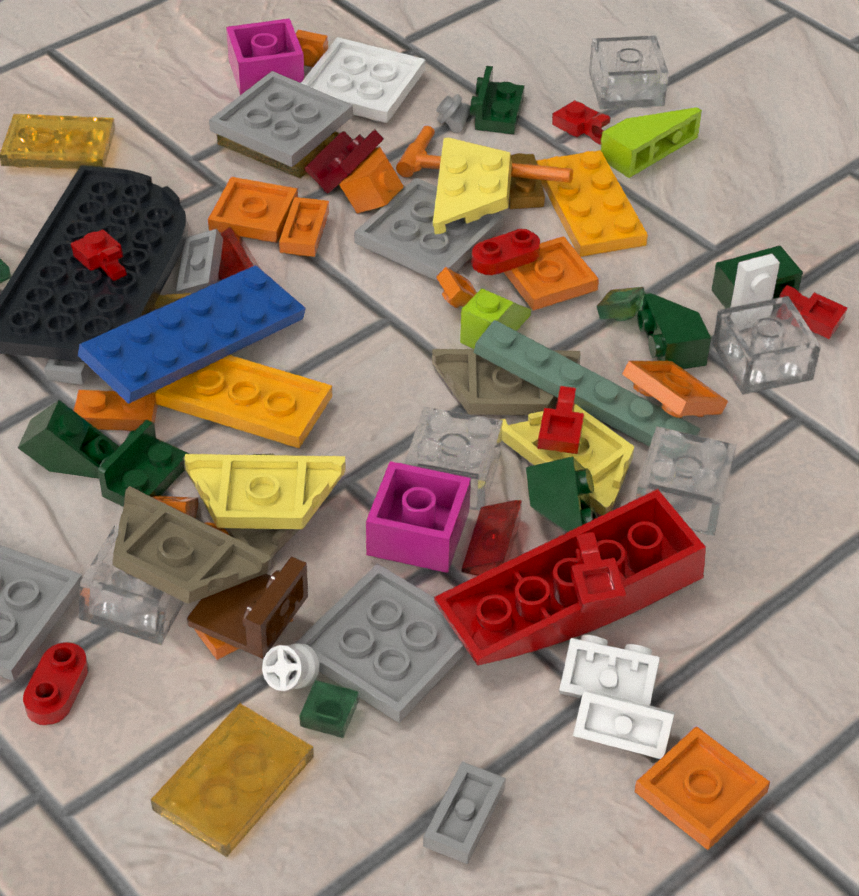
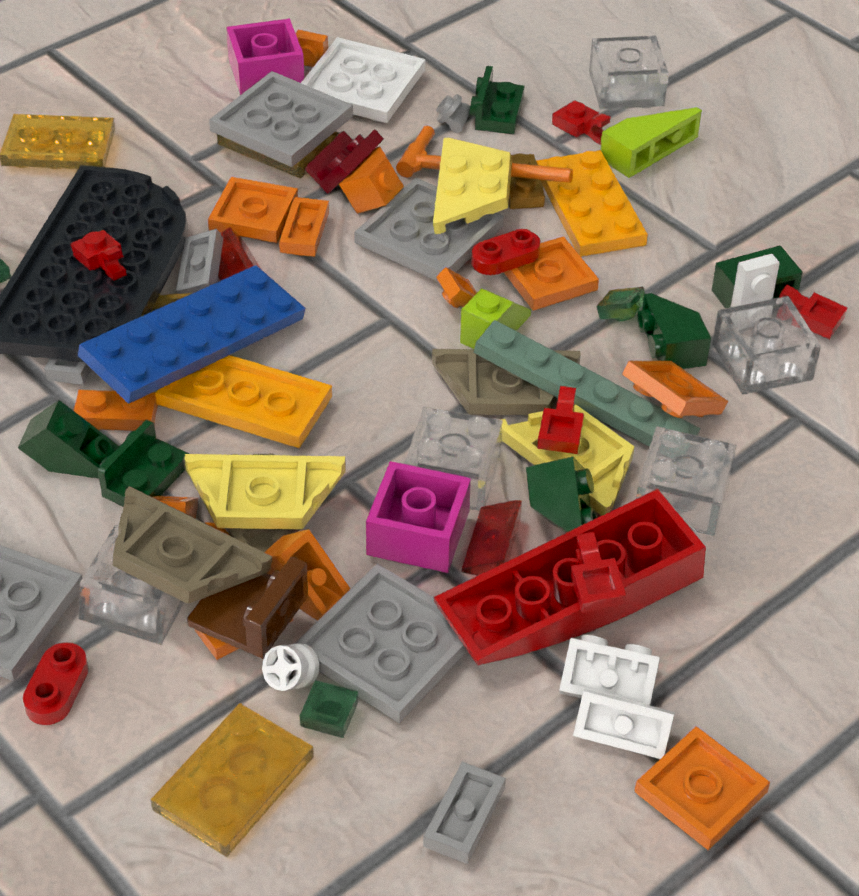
none -> orange slope [264,529,351,621]

